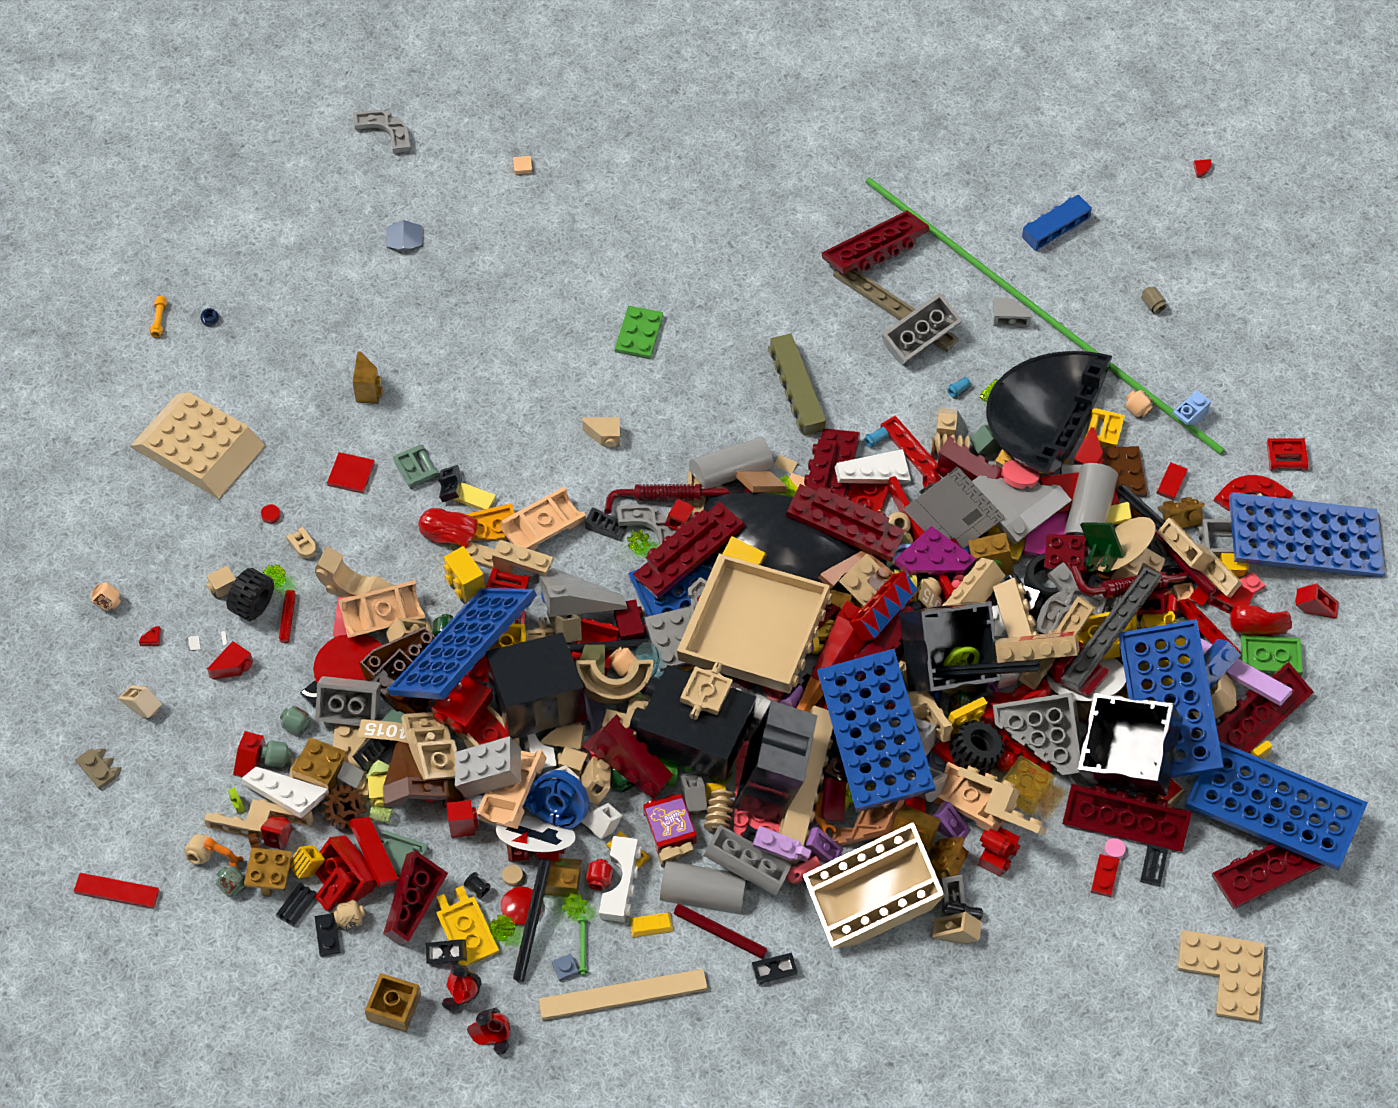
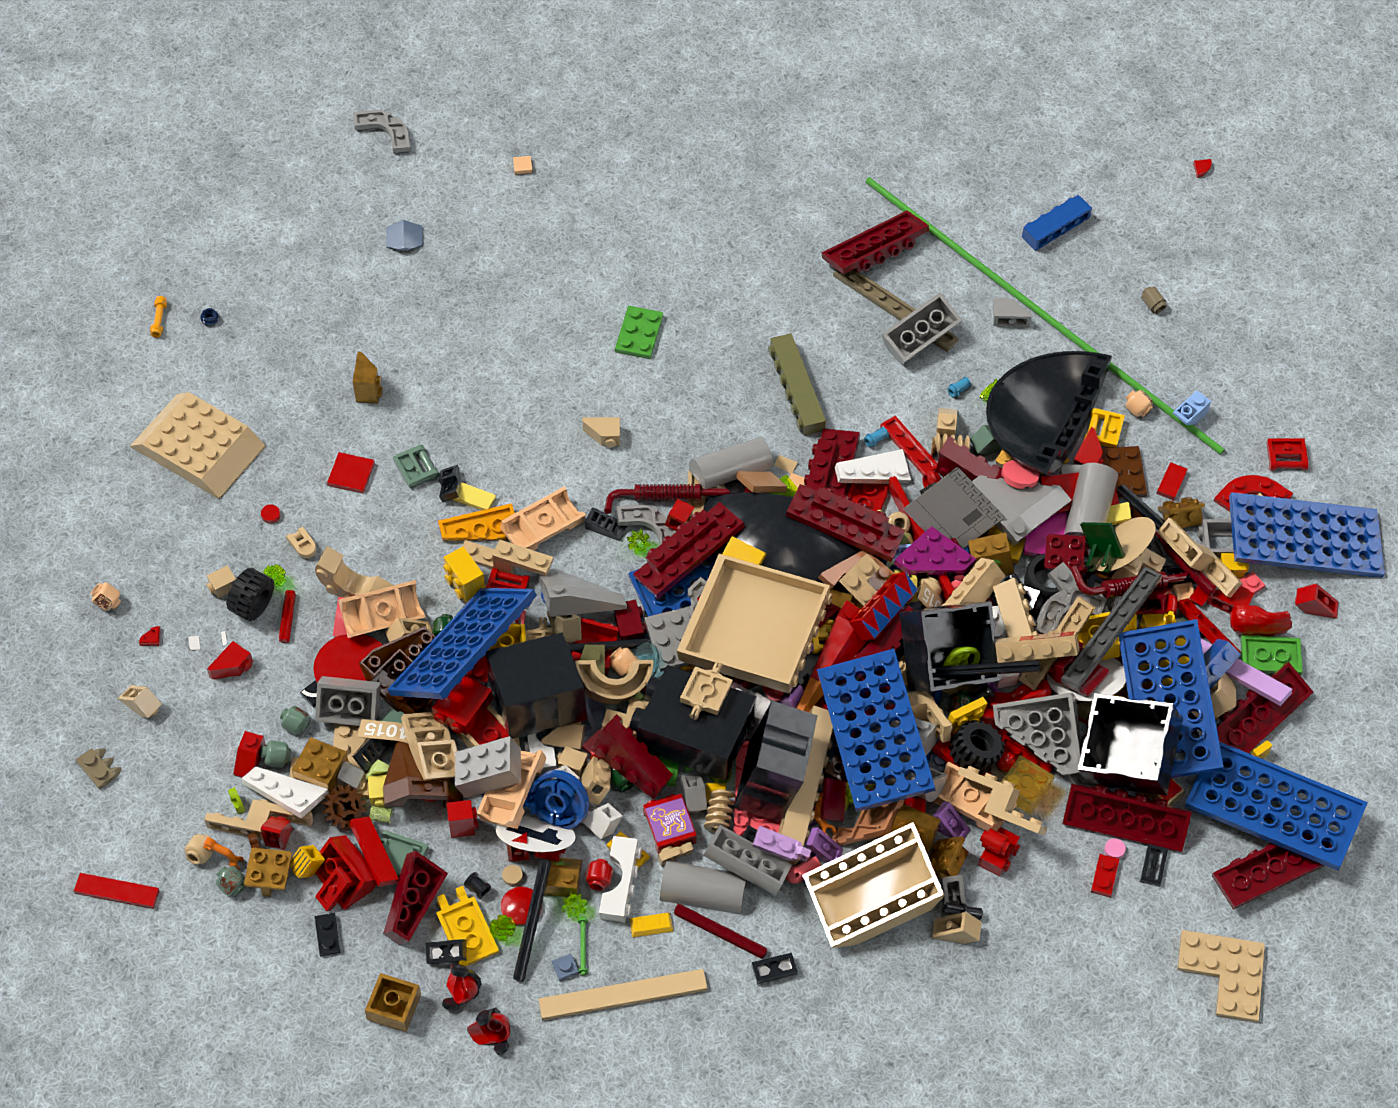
black tile [276,882,317,927] -> none
tan head [334,900,366,930] -> none
red hair [418,508,477,548] -> none

